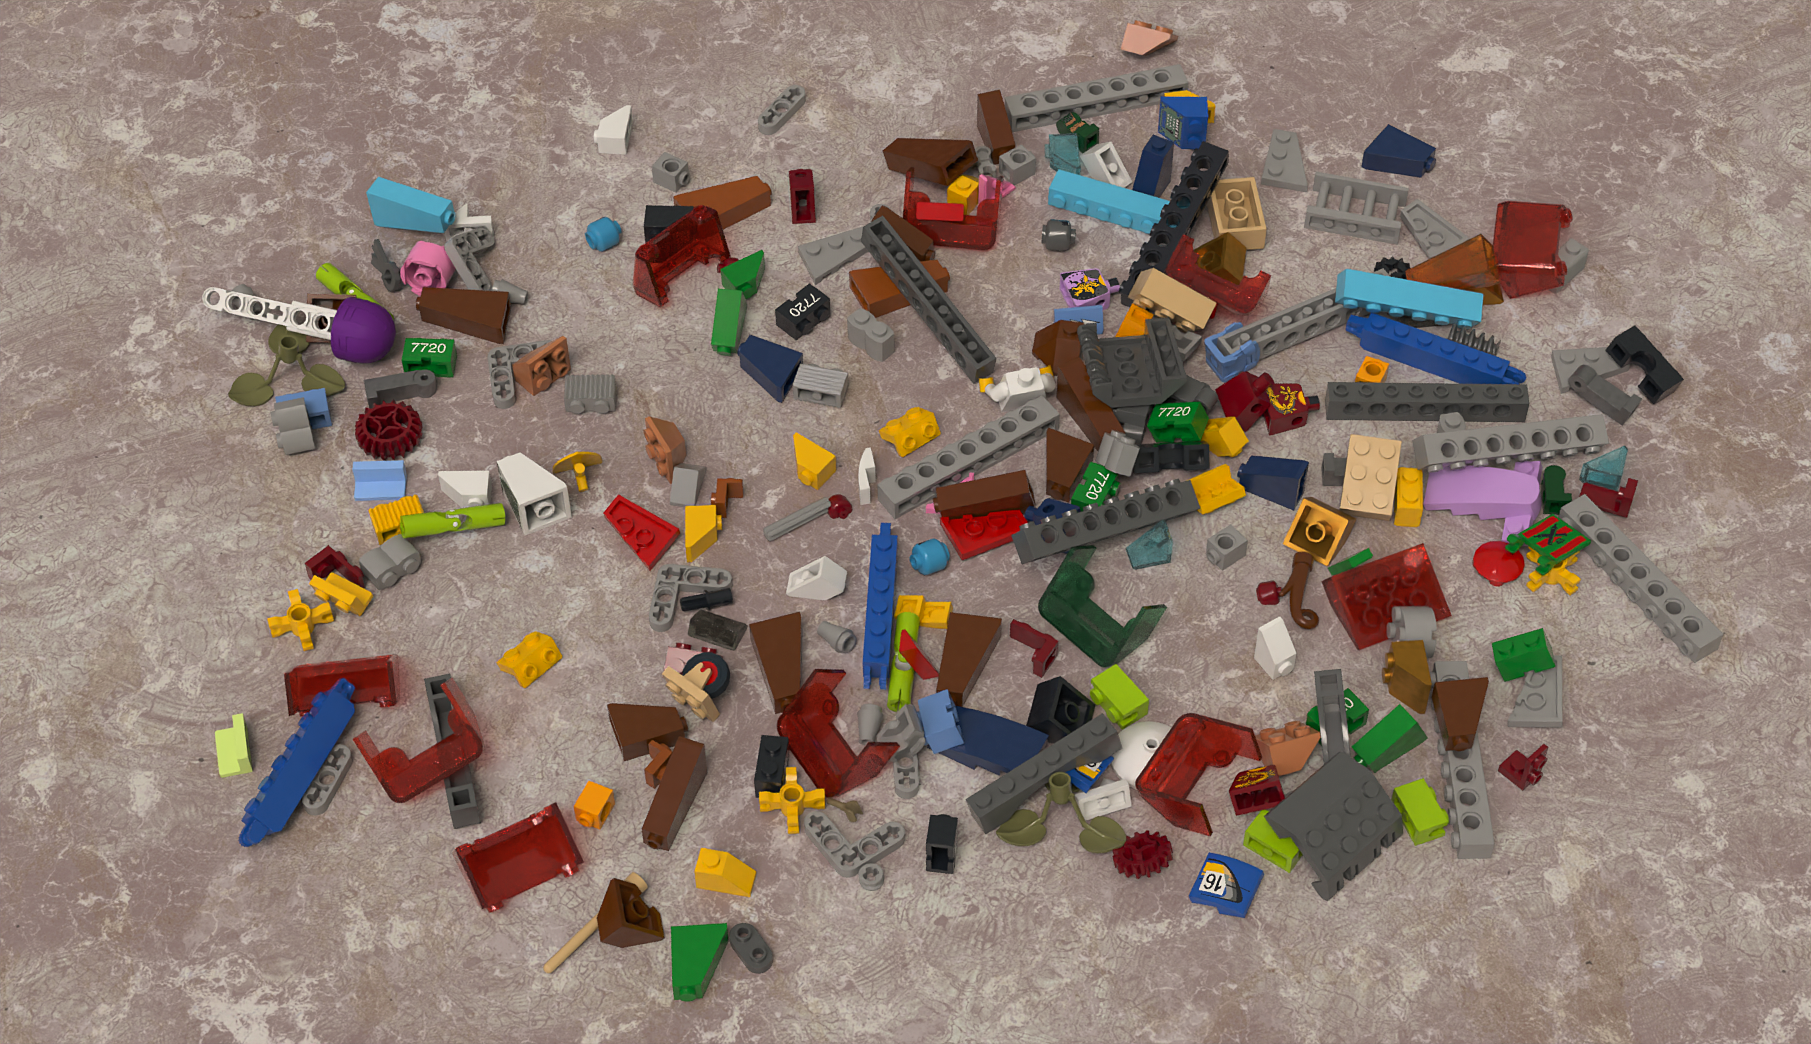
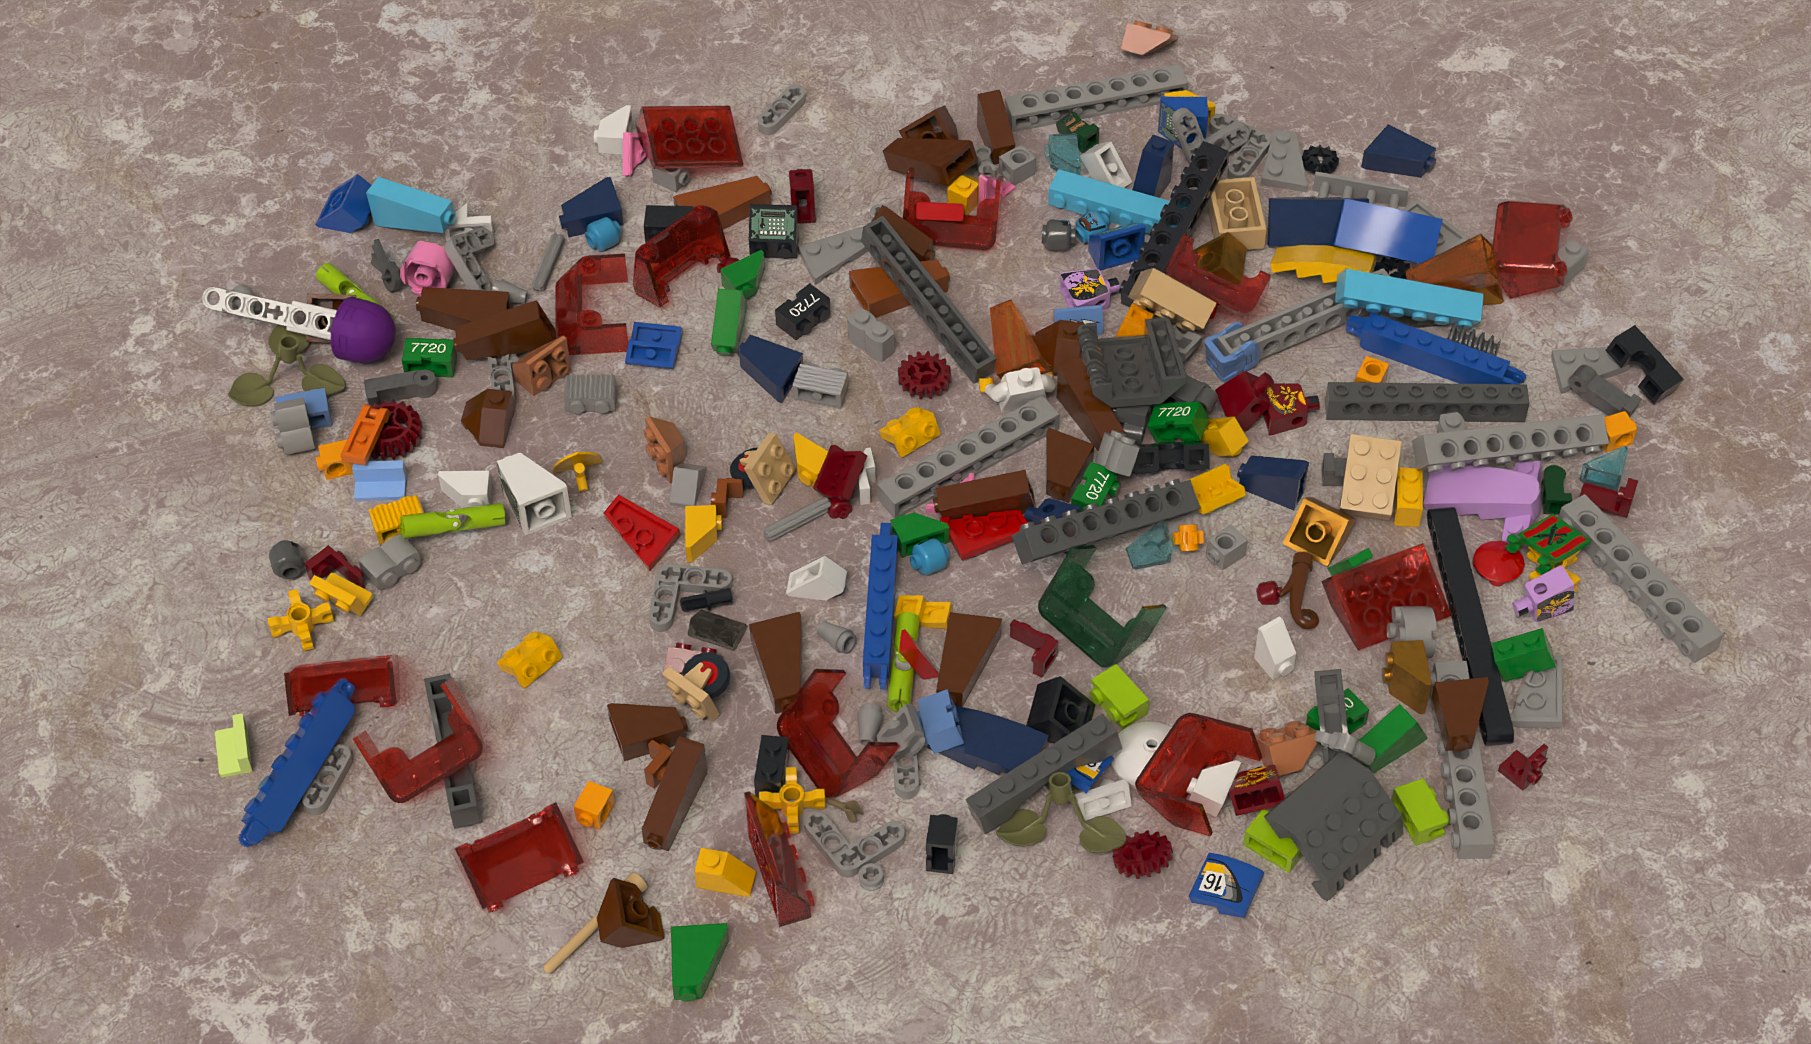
dark grey plate [729,923,773,974] -> none
none -> dark grey head [269,540,305,579]
none -> blue slope [315,174,371,233]
none -> light orange brick [315,439,353,480]
none -> orange plate [340,404,390,466]
none -> reddish brown slope [453,300,556,360]
none -> reddish brown slope [461,389,515,448]
none -> light grey axle [532,233,564,291]
none -> clear red windscreen [555,253,629,355]
none -> dark blue slope [558,176,623,238]
none -> bright pink tile [623,132,660,176]
none -> blue slope [625,322,683,369]
none -> clear red slope [635,106,744,169]
none -> tan plate [730,433,796,505]
none -> clear red slope [744,791,815,927]
none -> slope [749,204,799,259]
none -> dark red bracket [813,445,867,500]
none -> green slope [890,512,949,558]
none -> dark red gear [898,351,951,399]
none -> reddish brown slope [899,105,958,140]
none -> clear orange slope [990,299,1052,379]
none -> dark azure head [1074,210,1111,244]
none -> blue slope [1088,223,1146,271]
none -> light grey beam [1172,108,1249,164]
none -> light orange gear [1173,524,1204,551]
none -> white slope [1186,760,1241,817]
none -> light grey beam [1209,114,1271,179]
none -> dark blue slope [1268,196,1369,247]
none -> yellow slope [1270,245,1376,283]
none -> black gear [1302,144,1339,174]
none -> light grey bar [1314,730,1376,765]
none -> slope [1333,199,1443,266]
none -> black beam [1427,507,1514,746]
none -> lavender torso [1512,565,1574,622]
none -> light orange brick [1602,411,1637,453]

